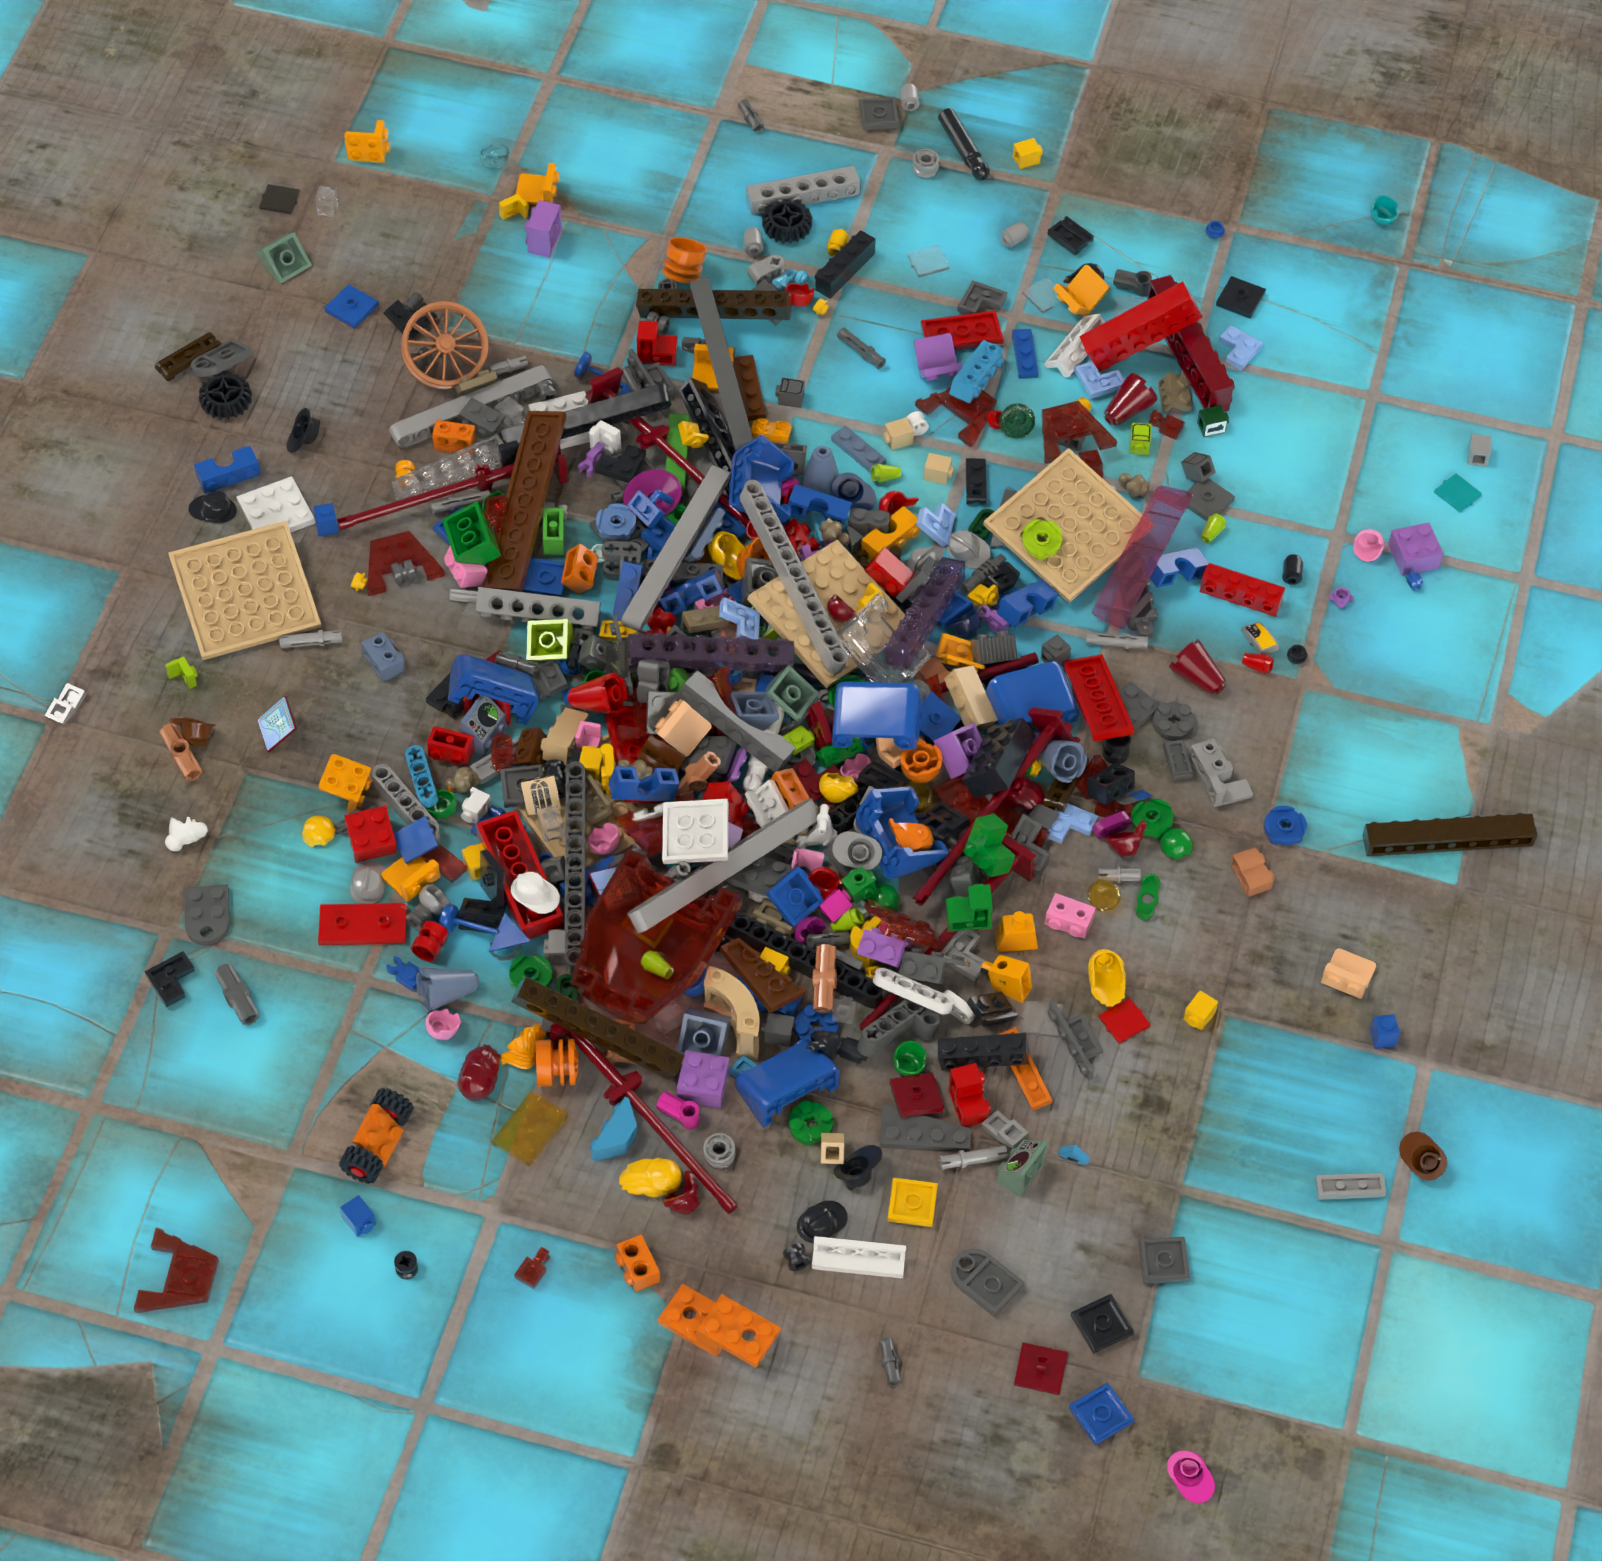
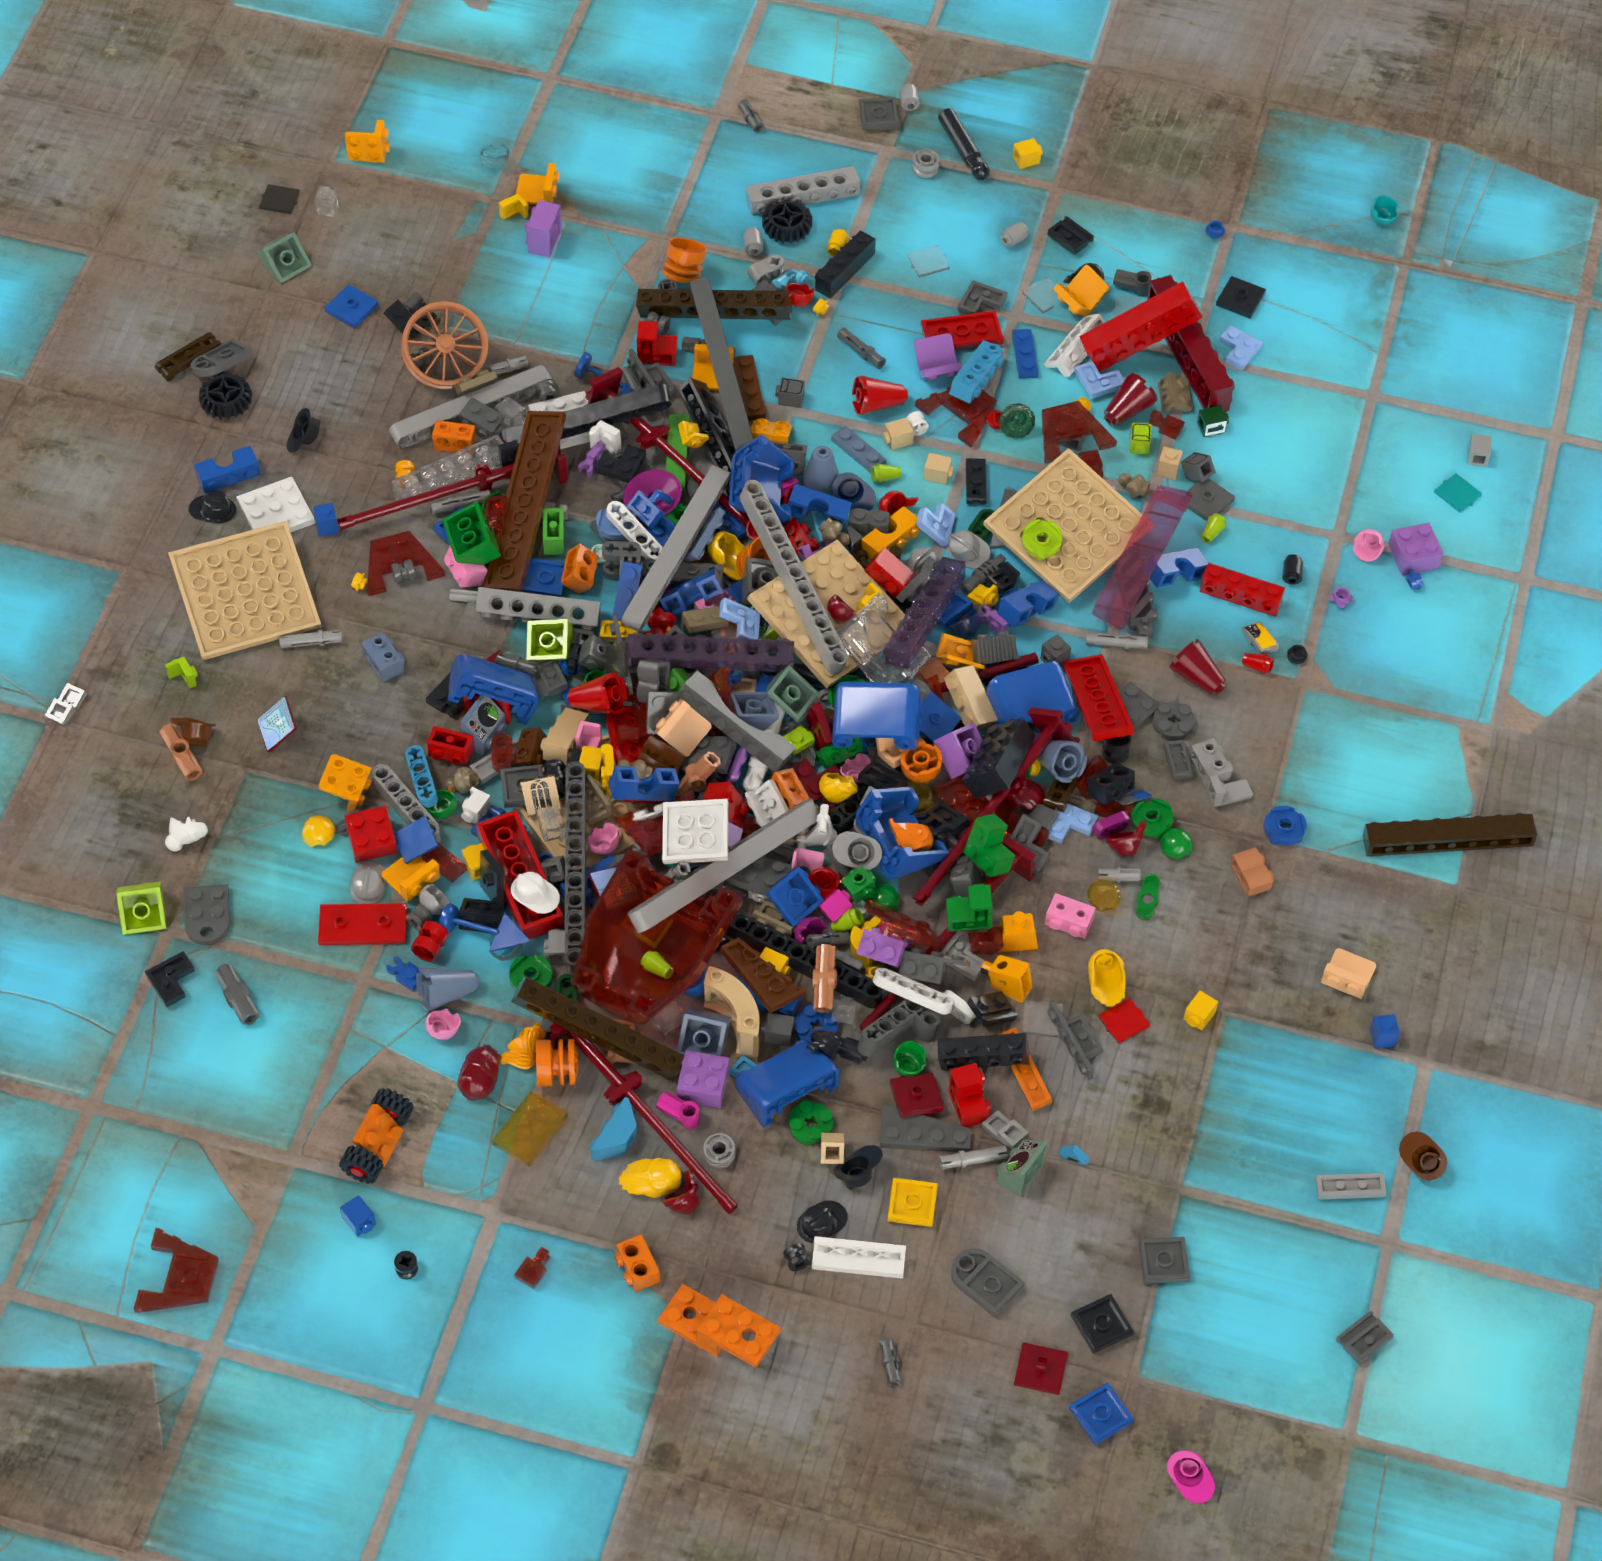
none -> lime slope [116,881,166,935]
none -> white beam [606,501,663,560]
none -> red cone [852,376,908,415]
none -> clear red panel [968,926,1004,955]
none -> tan brick [1156,446,1183,480]
none -> dark grey plate [1336,1311,1394,1365]

